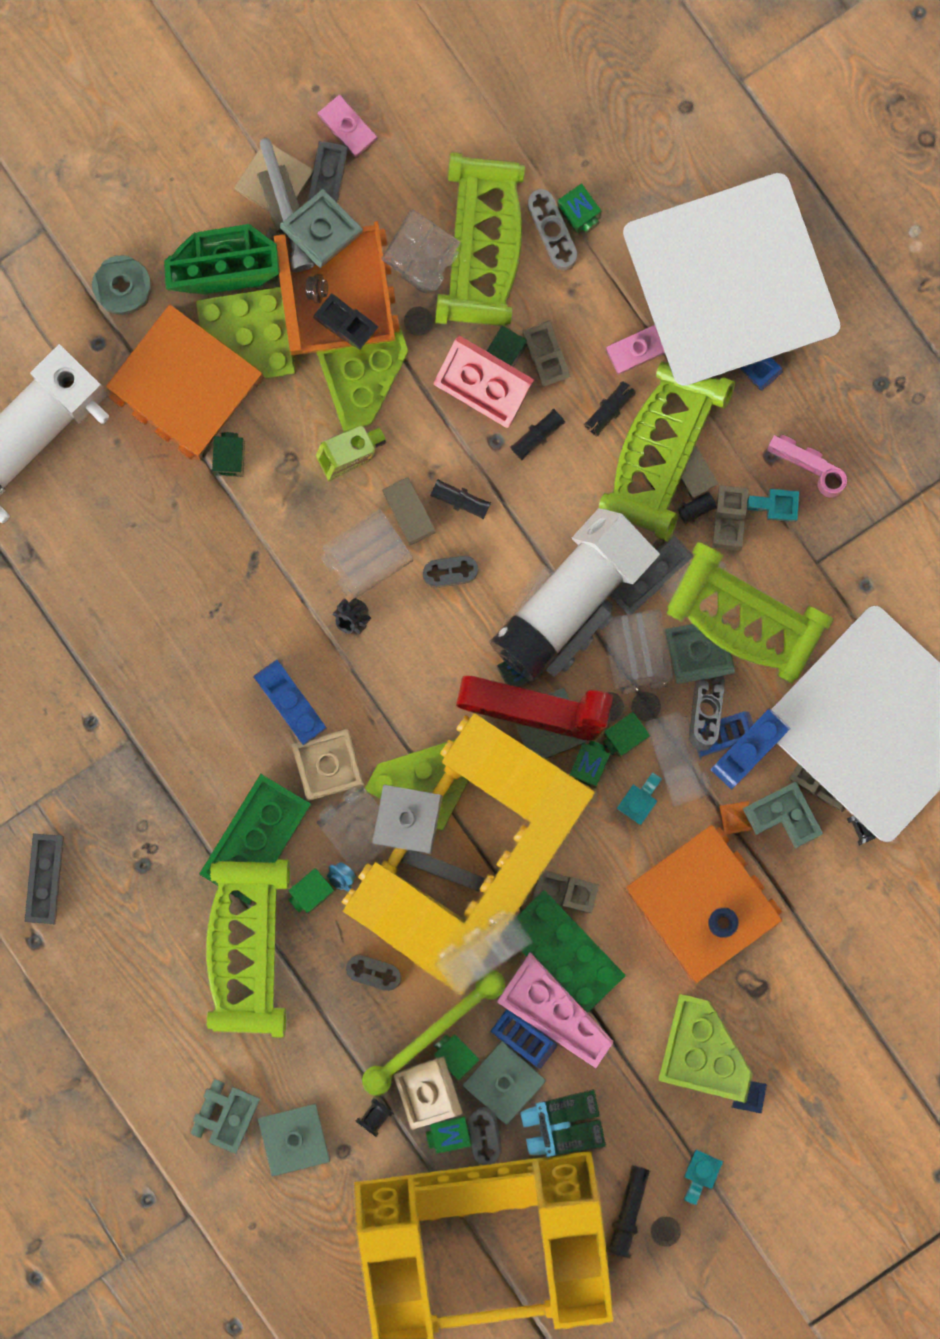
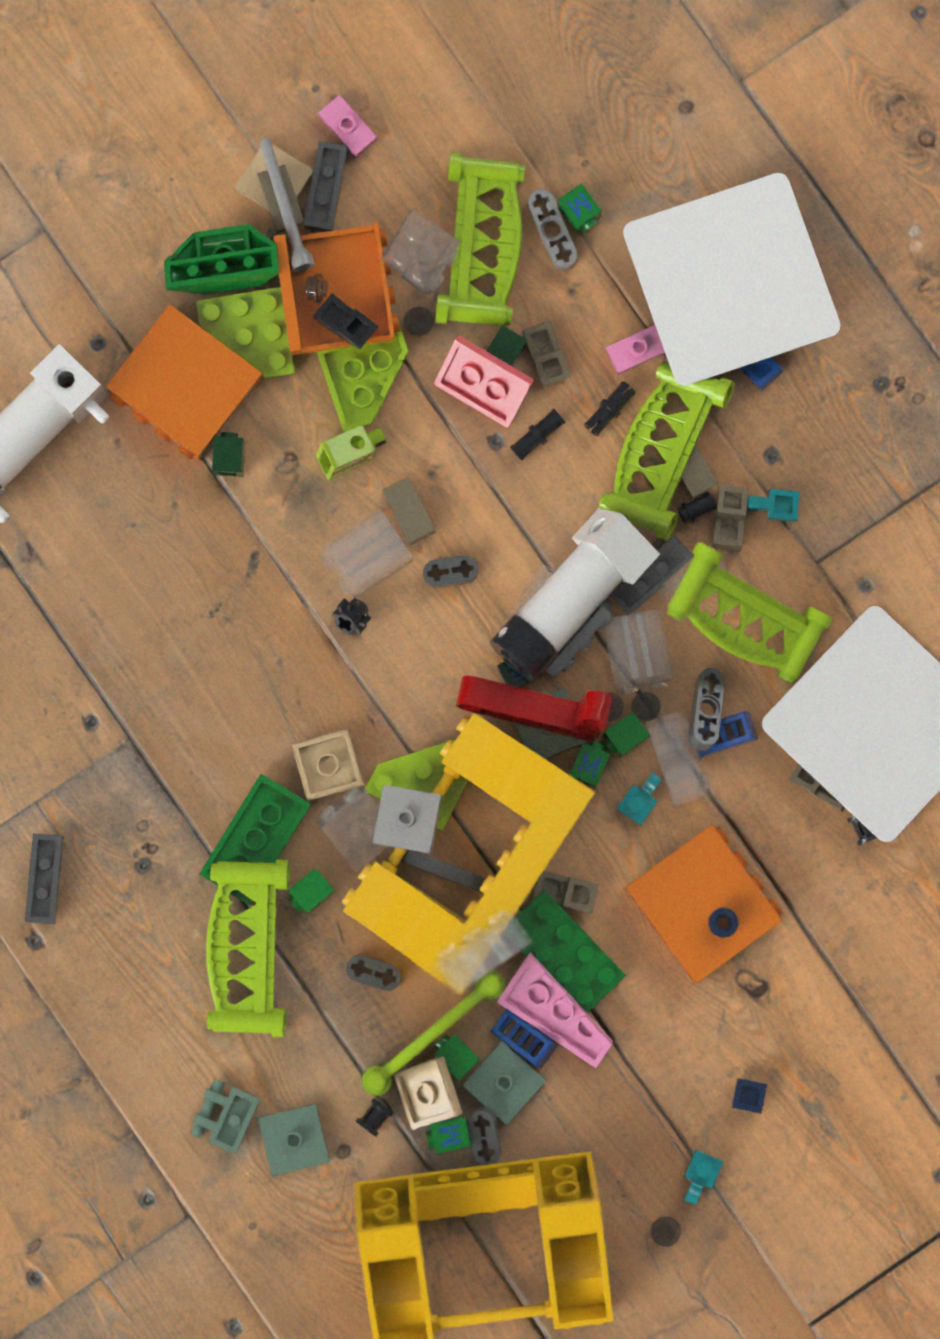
sand green plate [92,255,151,315] -> none
blue plate [253,659,327,746] -> none
sand green plate [280,189,363,268] -> none
dark azure plate [327,863,356,891] -> none
black pin [430,479,491,520] -> none
hips [520,1089,606,1157] -> none
black pin [605,1165,651,1259] -> none
lime plate [658,994,753,1103] -> none
sand green plate [665,619,735,684] -> none
blue plate [710,708,791,790] -> none
orange tile [719,801,753,835] -> none
sand green plate [743,782,823,848] -> none
bright pink plate [767,435,847,498] -> none

